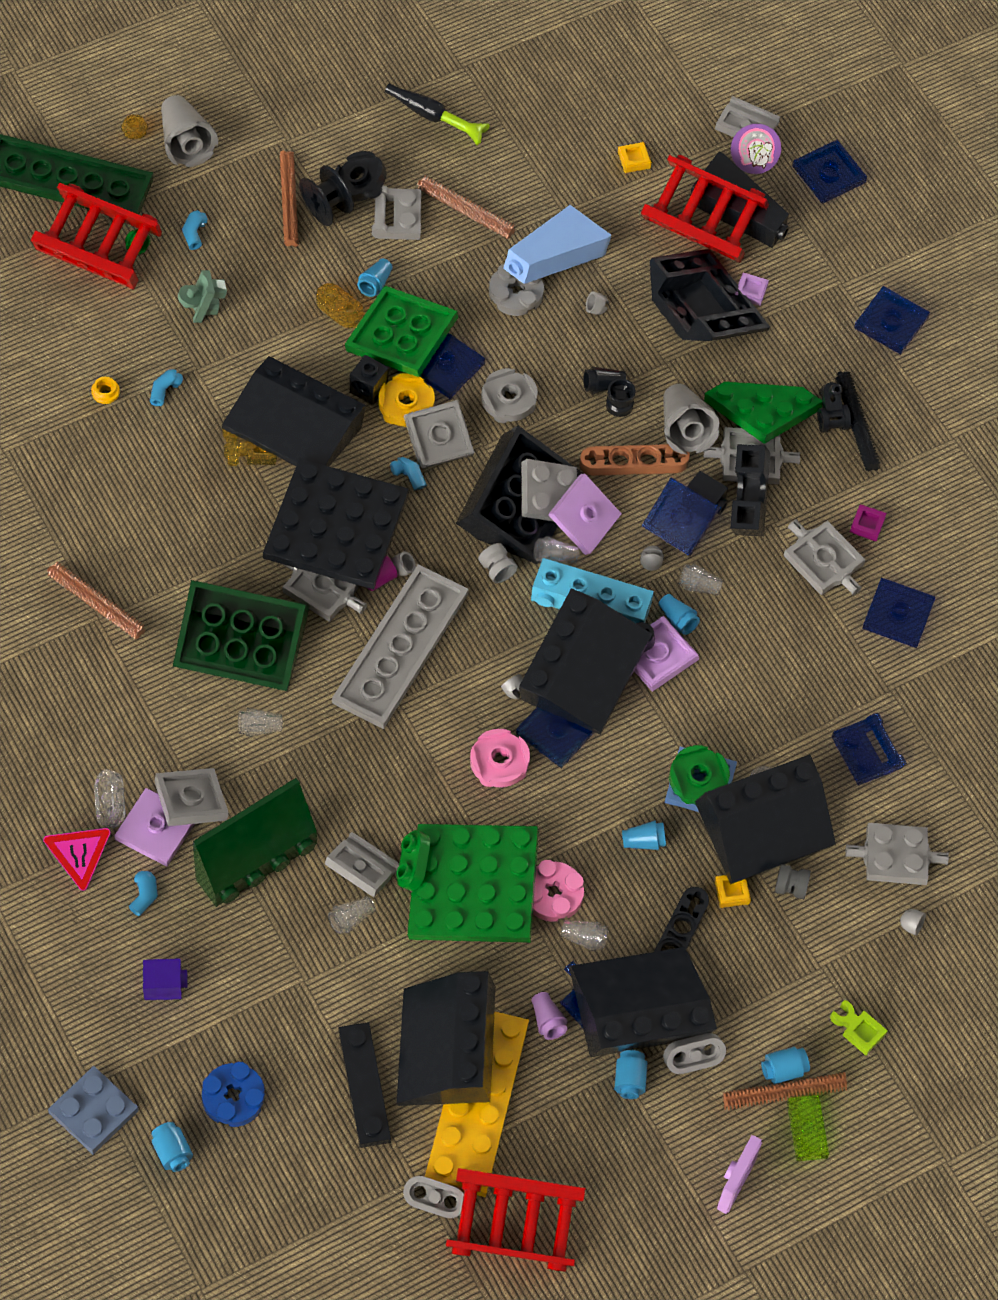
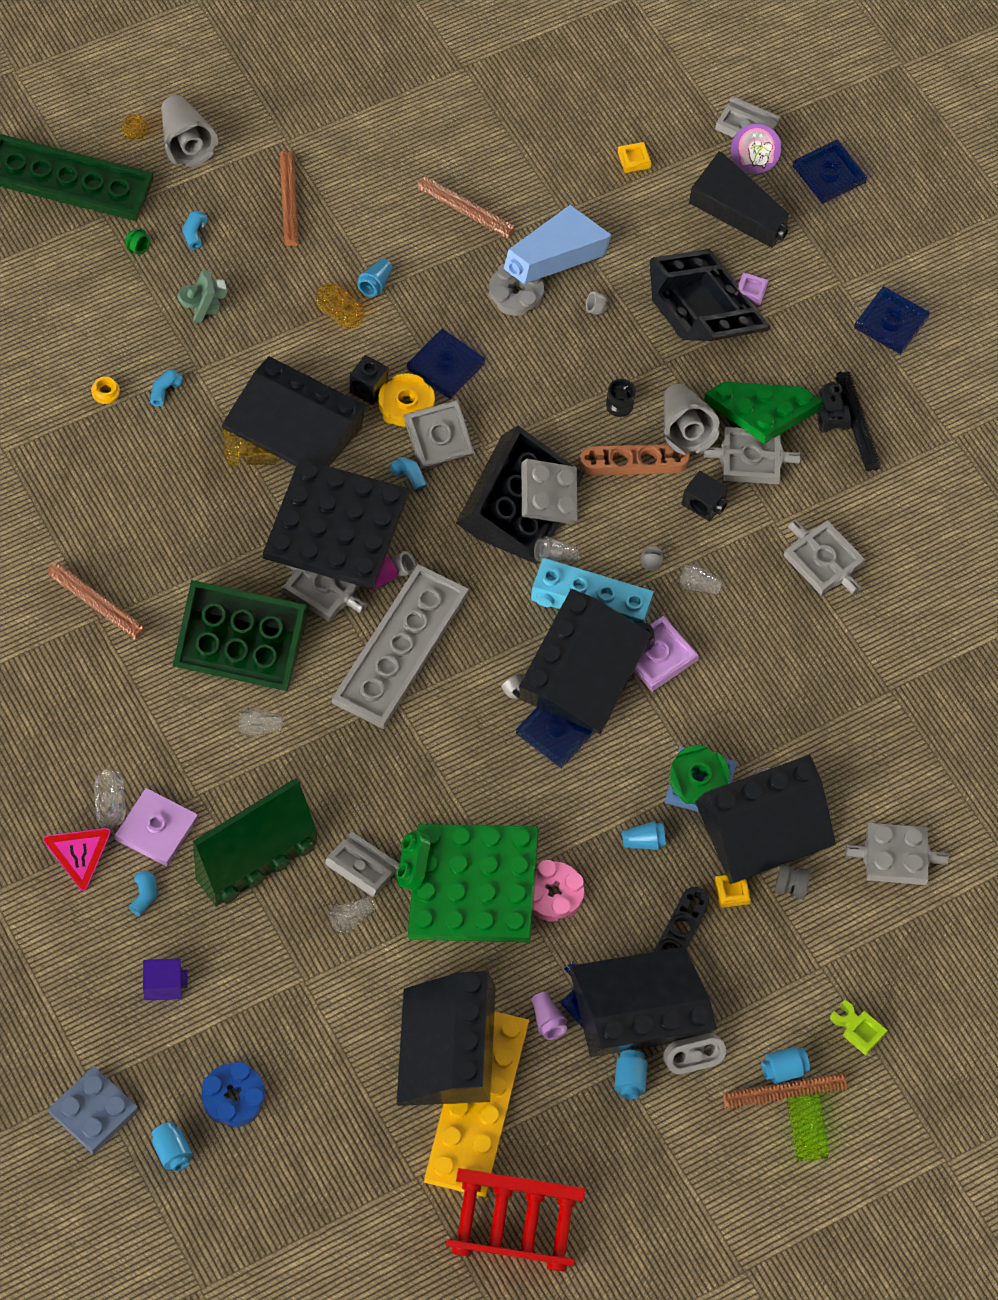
red fence [31,183,162,290] -> none
light grey plate [154,768,229,826] -> none
black piece [299,165,354,226] -> none
black plate [335,151,387,202] -> none
black plate [338,1022,391,1148] -> none
green plate [345,286,458,377] -> none
light grey plate [371,185,421,240] -> none
black piece [385,83,490,145] -> none
light grey plate [403,1176,464,1219] -> none
bright pink plate [470,729,530,787] -> none
light grey wheel [478,543,518,583] -> none
light grey plate [481,368,538,423] -> none
lavender plate [548,473,622,555] -> none
clear cone [561,920,608,952] -> none
black cone [583,366,626,394] -> none
red fence [641,154,769,263] -> none
clear blue plate [642,477,720,556] -> none
dark azure cone [658,594,700,635] -> none
lavender plate [717,1135,762,1214] -> none
black arch [730,444,770,537] -> none
clear blue plate [832,713,907,786] -> none
magenta plate [850,504,887,542] -> none
clear blue plate [862,577,936,648] -> none
light grey hinge [900,909,926,936] -> none

